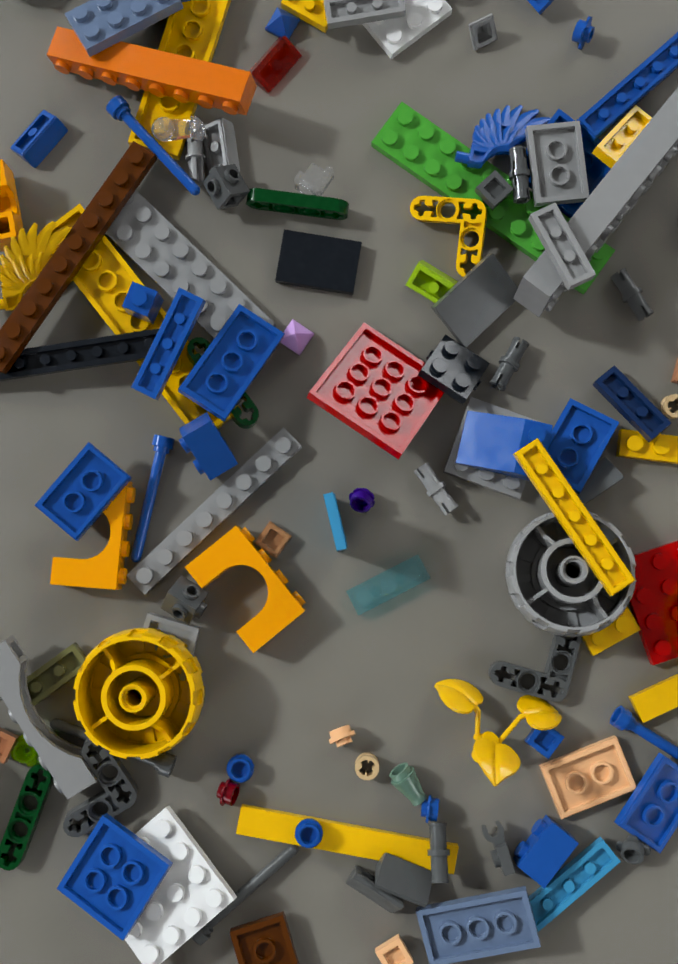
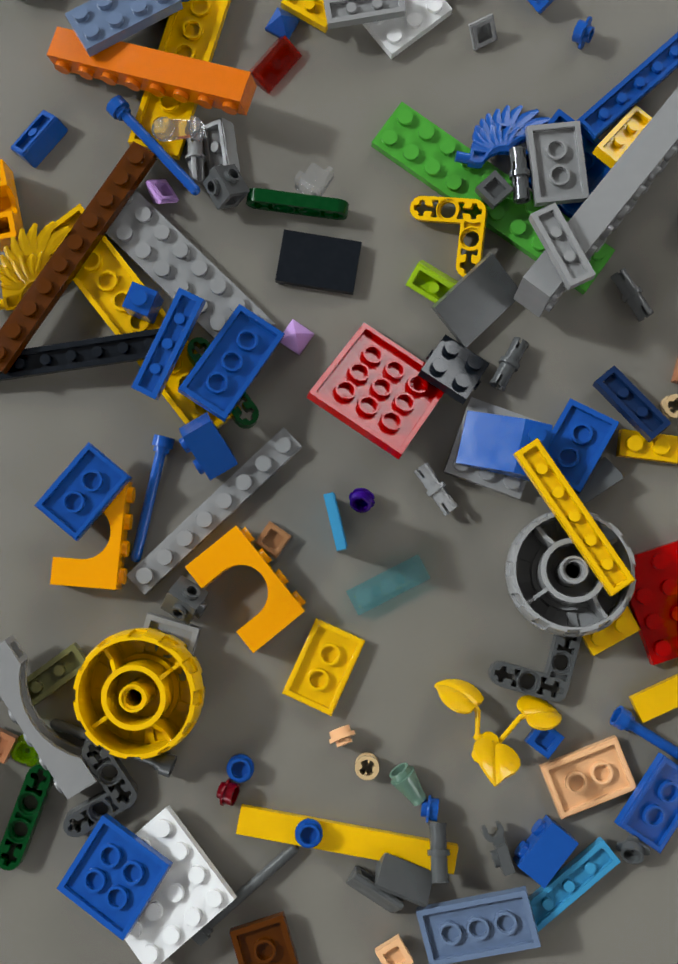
none -> lavender slope [145,179,179,204]
none -> yellow tile [282,618,365,716]

